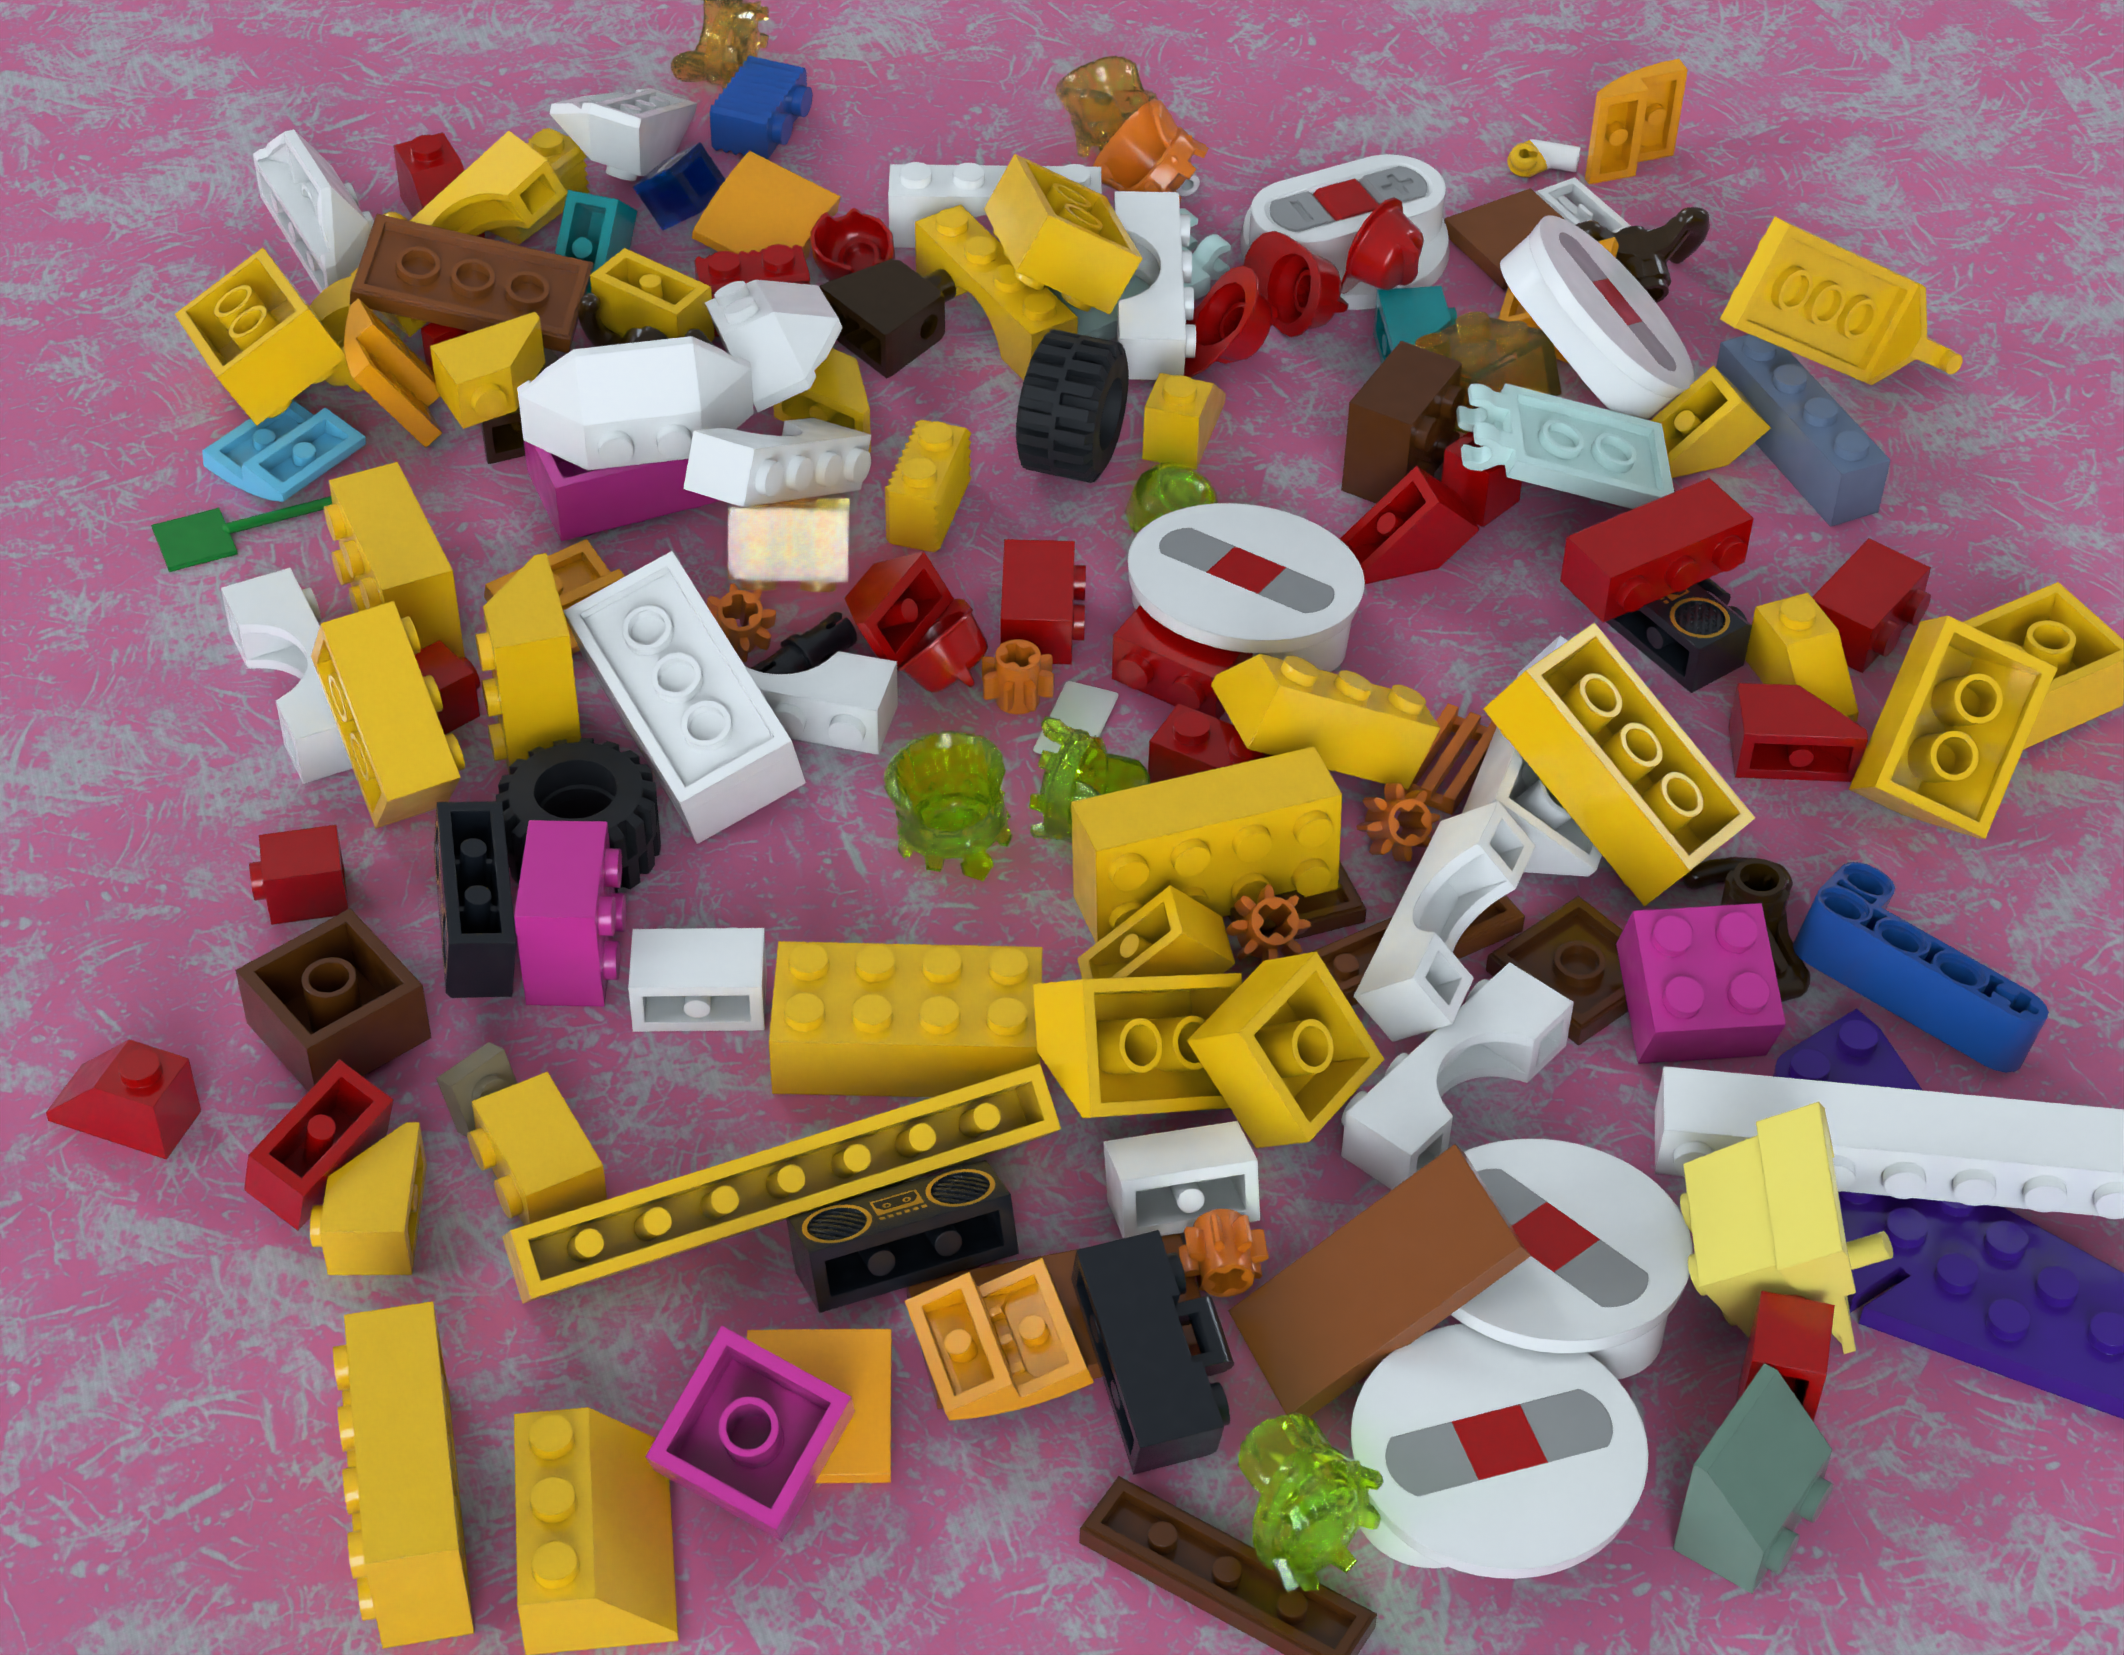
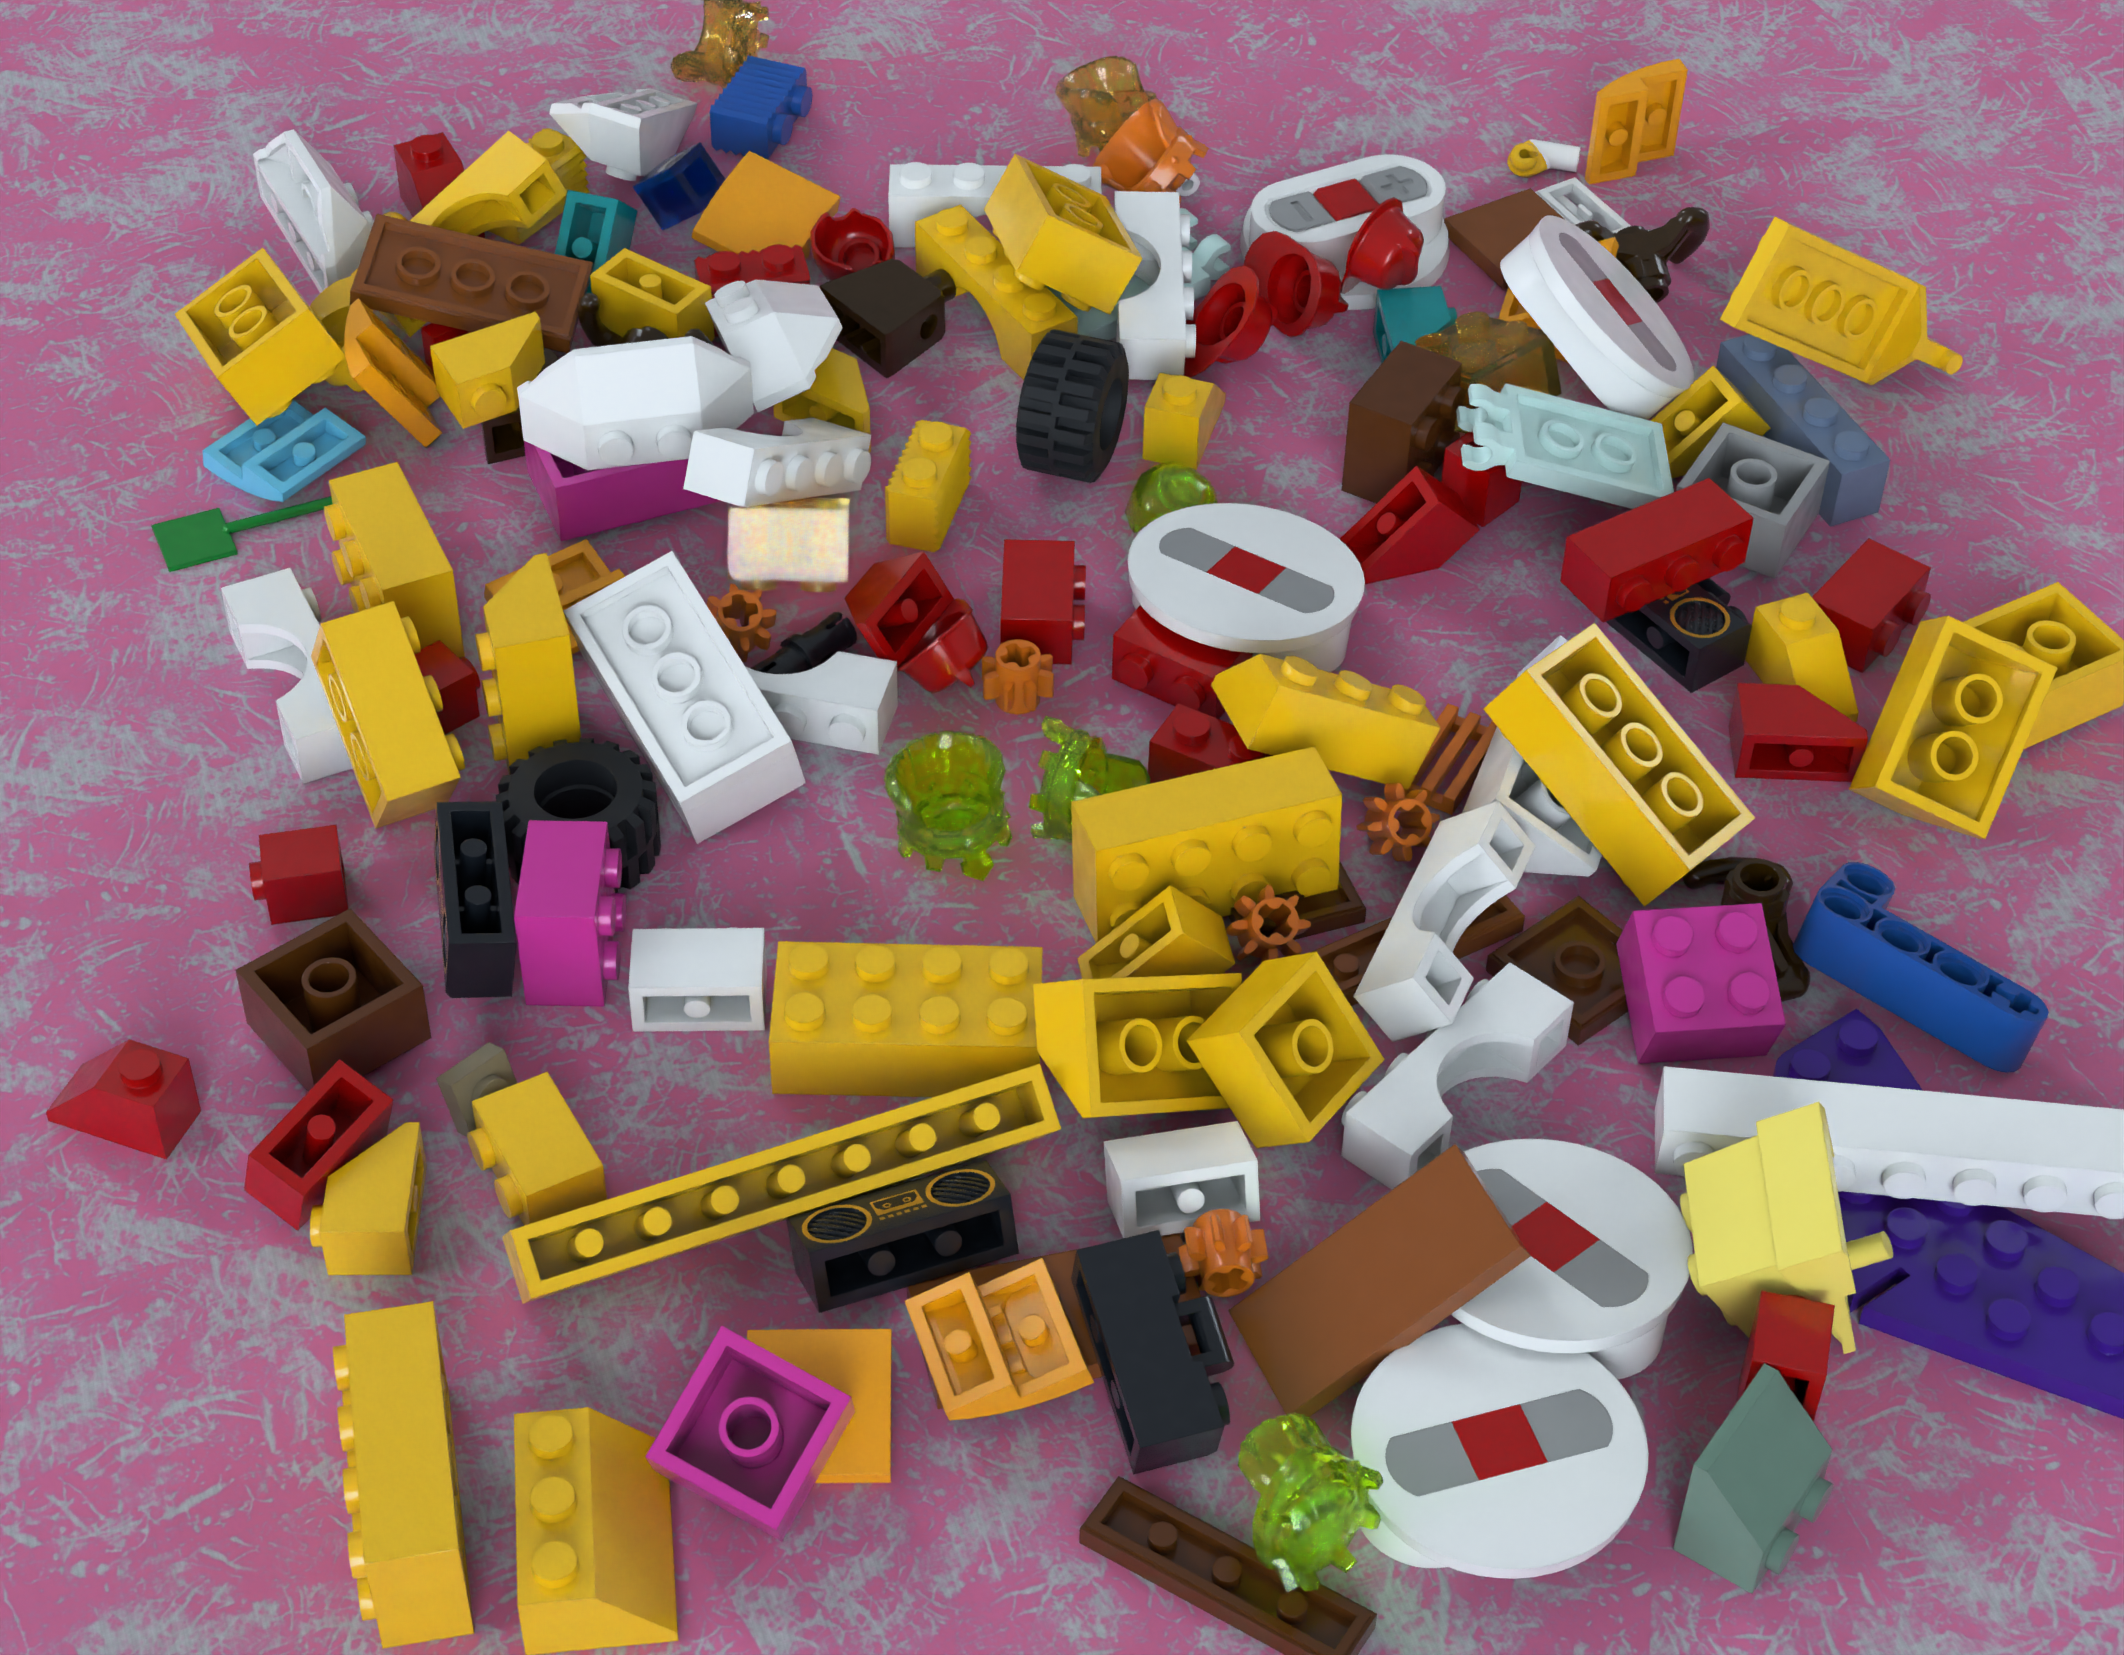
white sticker [1033,681,1119,765] -> none
none -> light grey brick [1676,422,1830,579]

